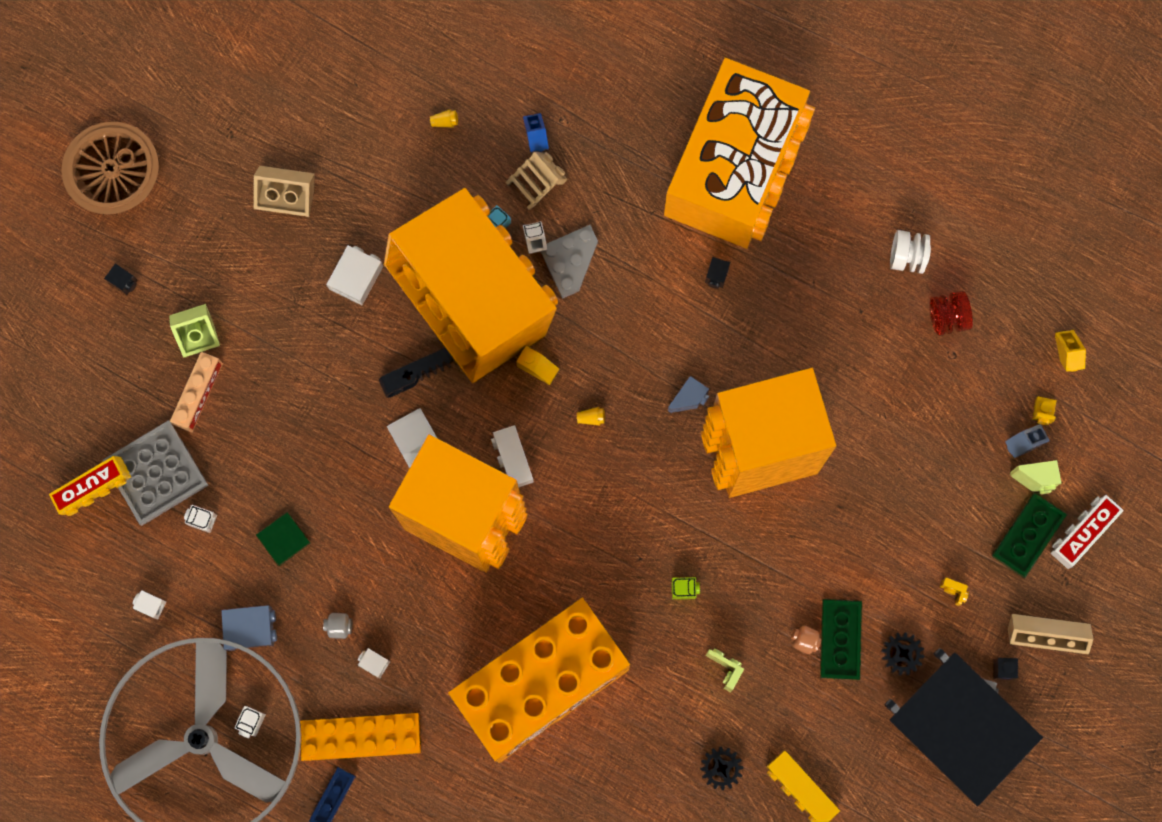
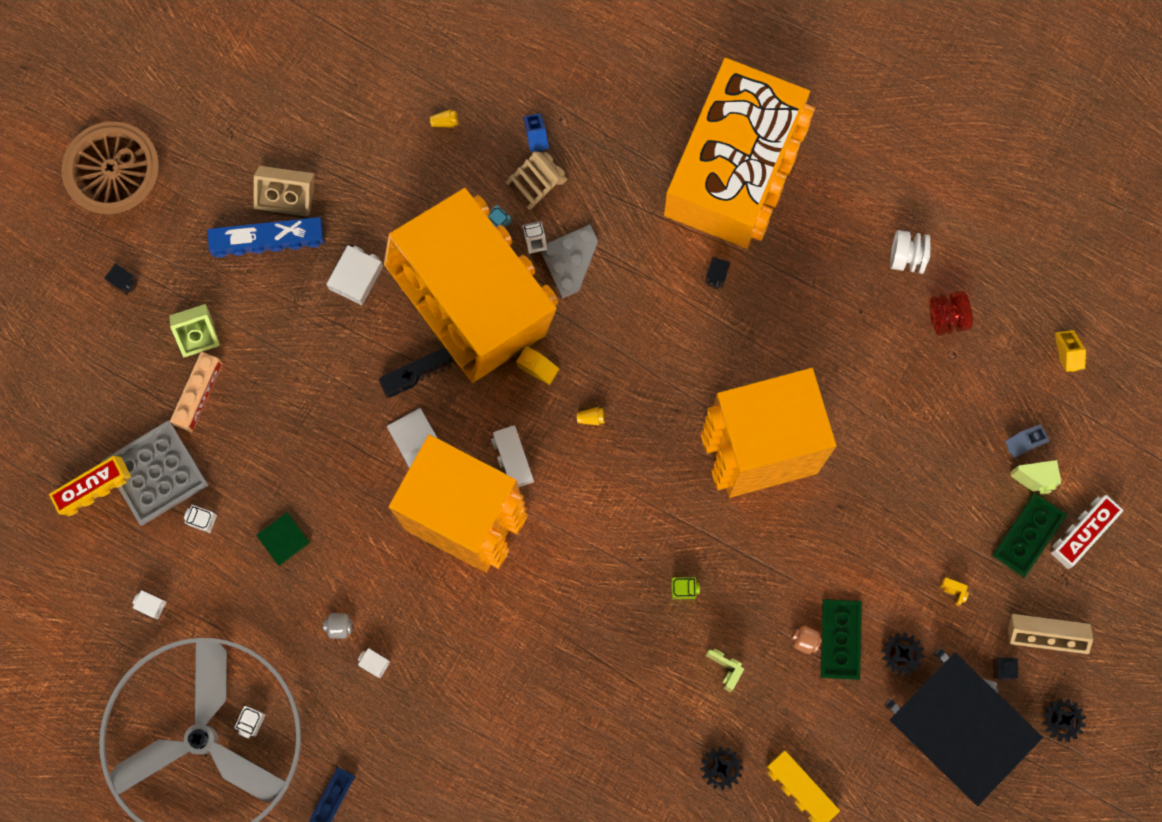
sand blue panel [222,605,277,651] -> none
light orange plate [300,713,421,761] -> none
light orange brick [448,597,630,763] -> none
sand blue slope [668,376,710,413] -> none
yellow bracket [1032,396,1057,425] -> none
none -> blue brick [207,217,325,258]
none -> black gear [1041,699,1086,742]

